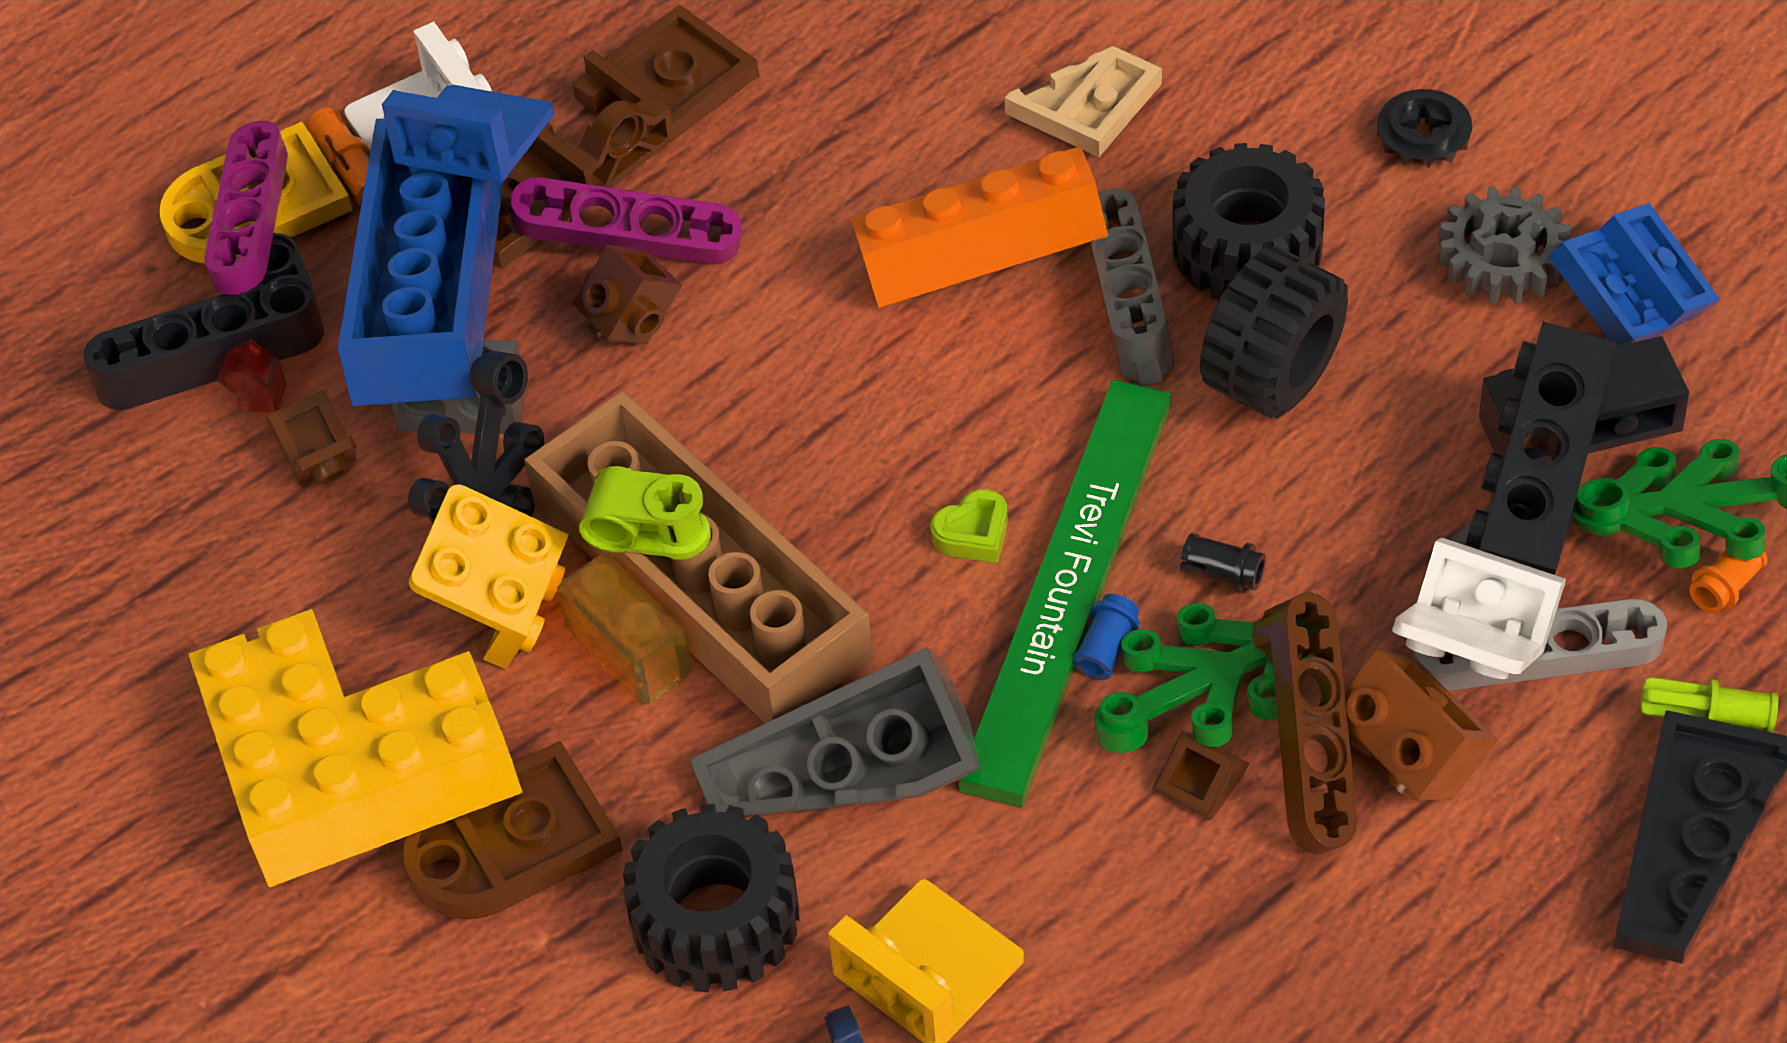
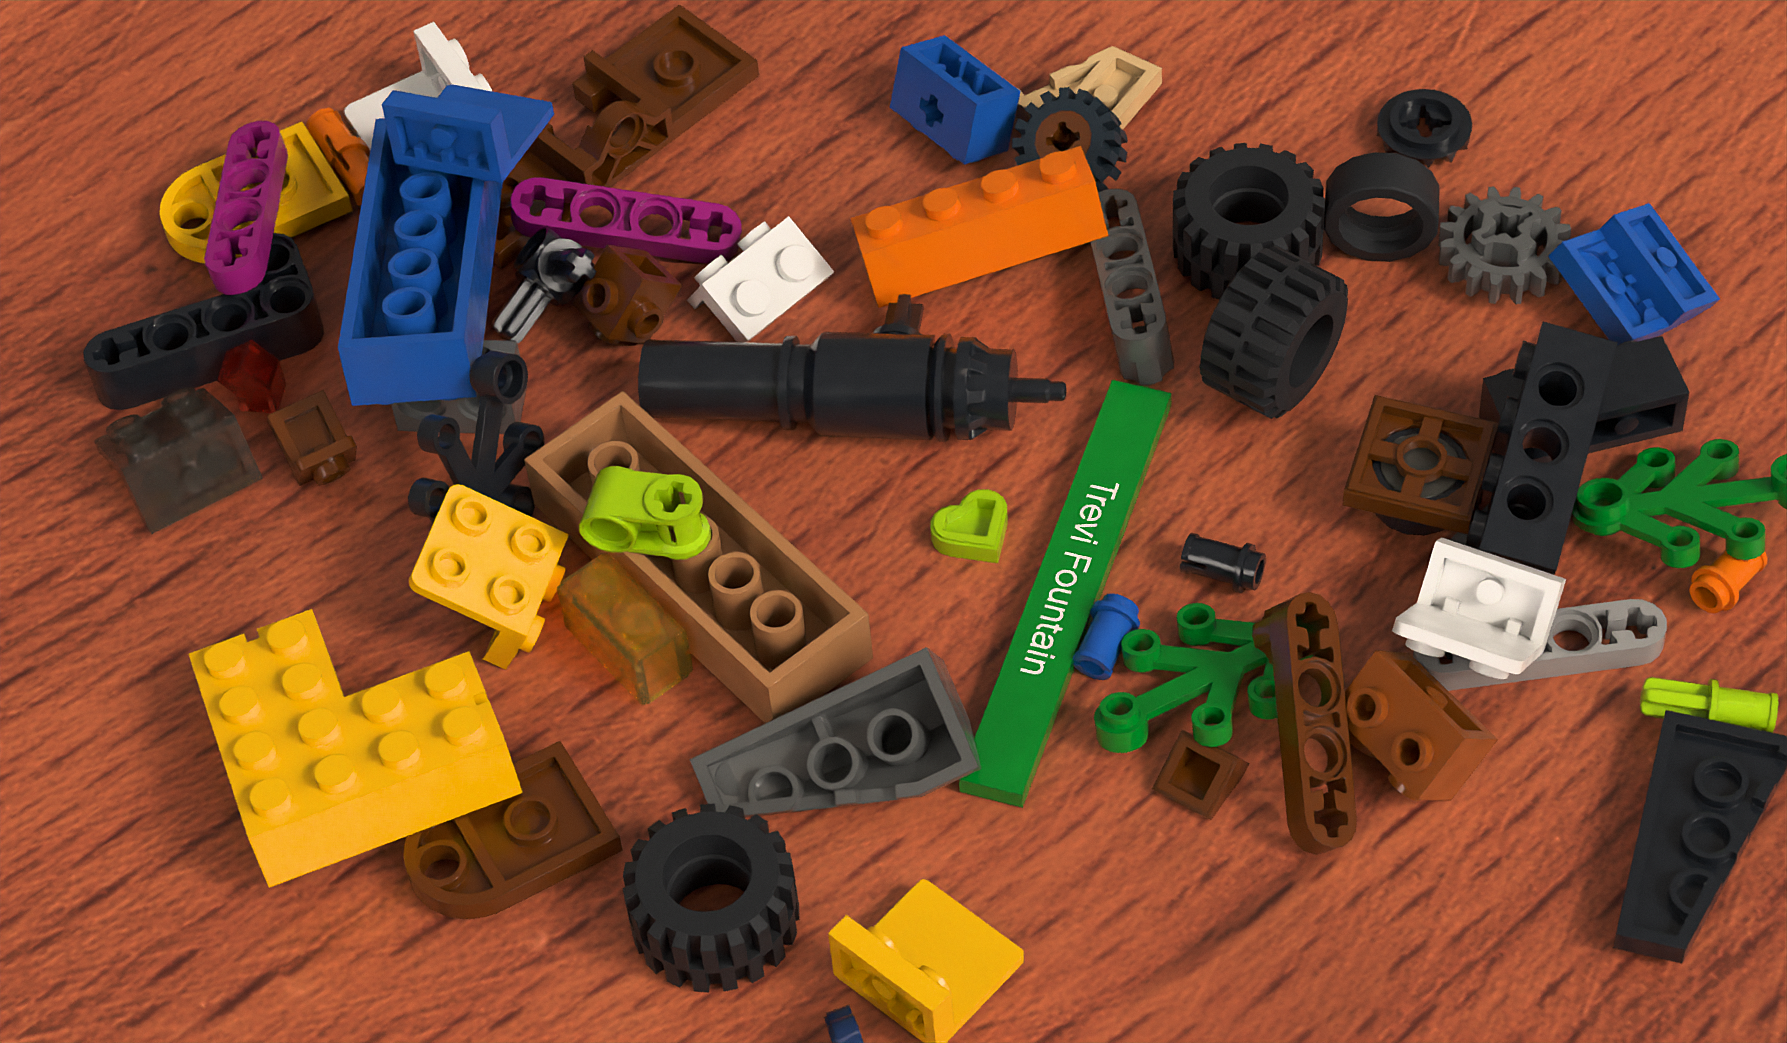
none -> clear smoke bracket [94,387,263,534]
none -> black axle [491,226,597,344]
none -> black piece [638,294,1067,442]
none -> white bracket [687,216,834,342]
none -> blue brick [890,35,1021,165]
none -> black wheel [1012,87,1128,192]
none -> black tyre [1324,152,1440,262]
none -> reddish brown piece [1342,395,1499,536]

